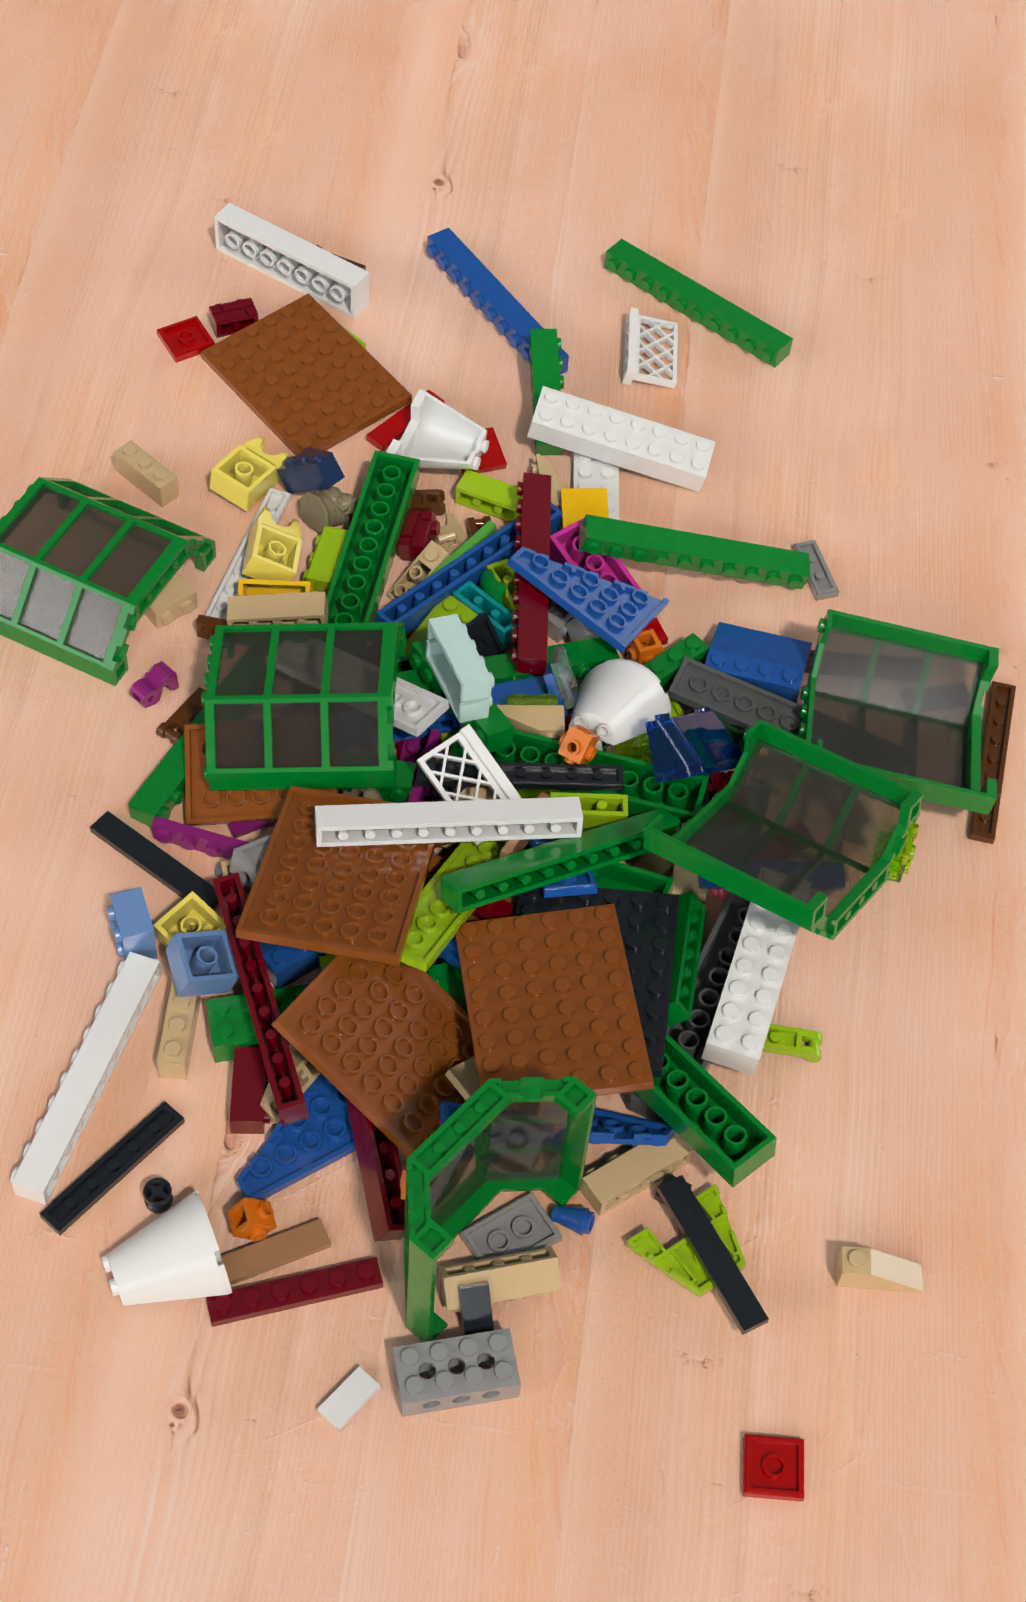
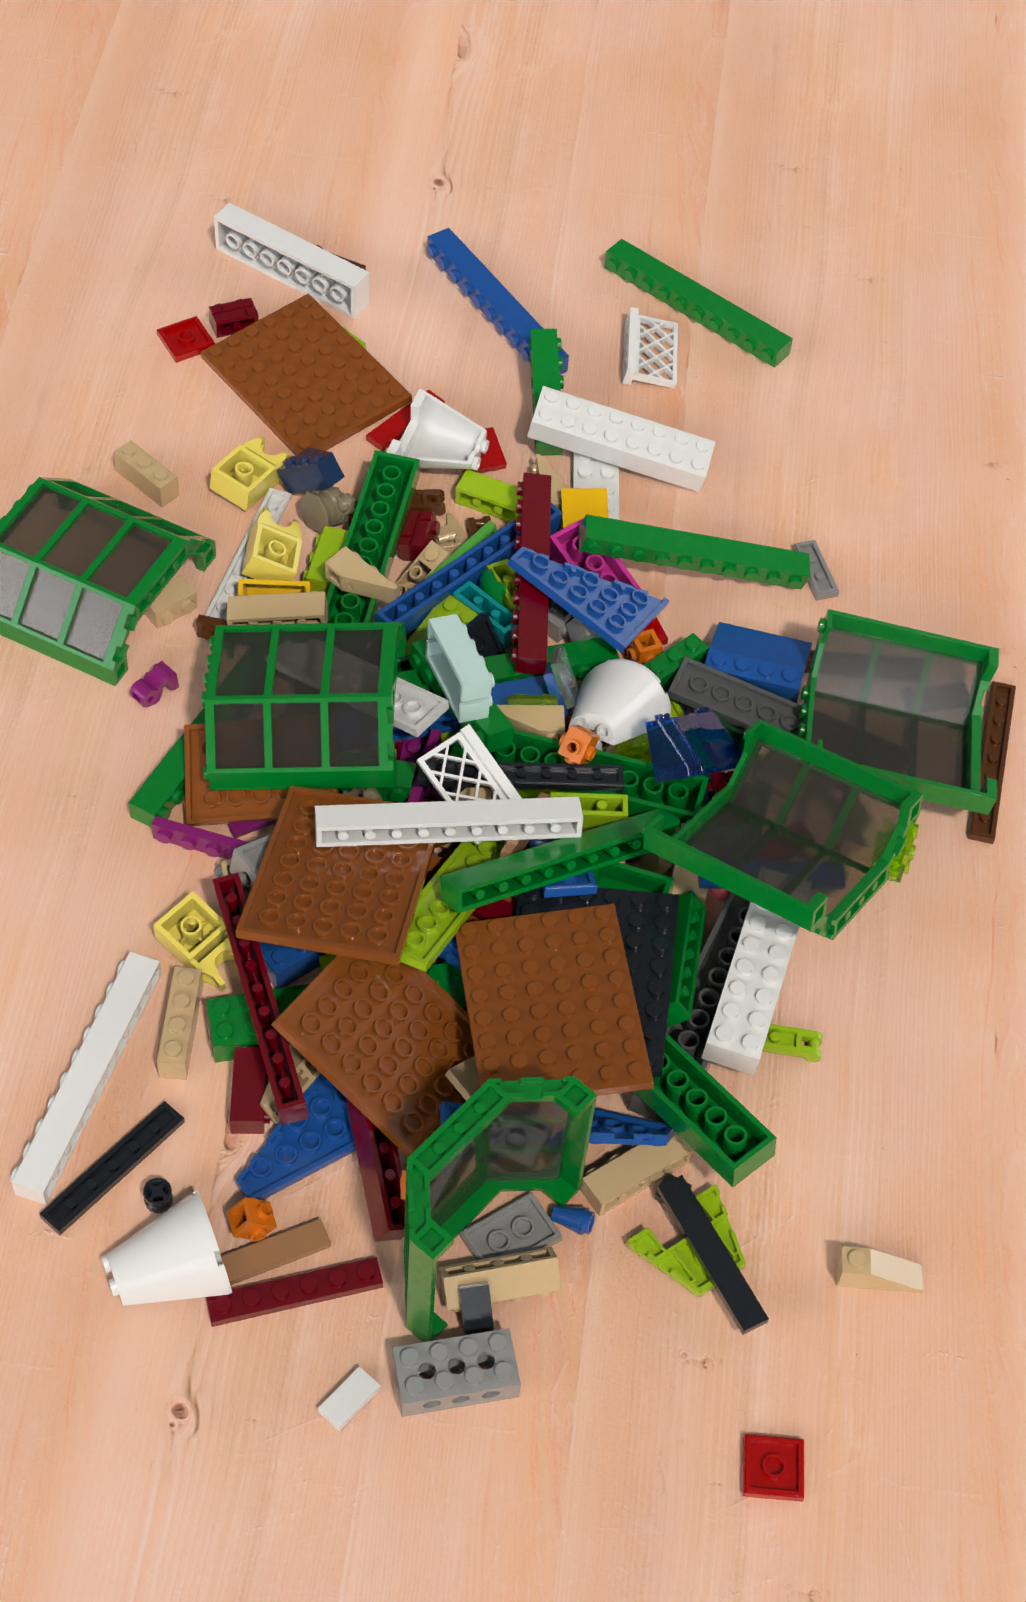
black tile [90,811,218,909] -> none
medium blue brick [107,887,158,960] -> none
reddish brown plate [156,687,206,745] -> none
medium blue brick [165,929,239,997] -> none
none -> tan slope [325,546,398,602]

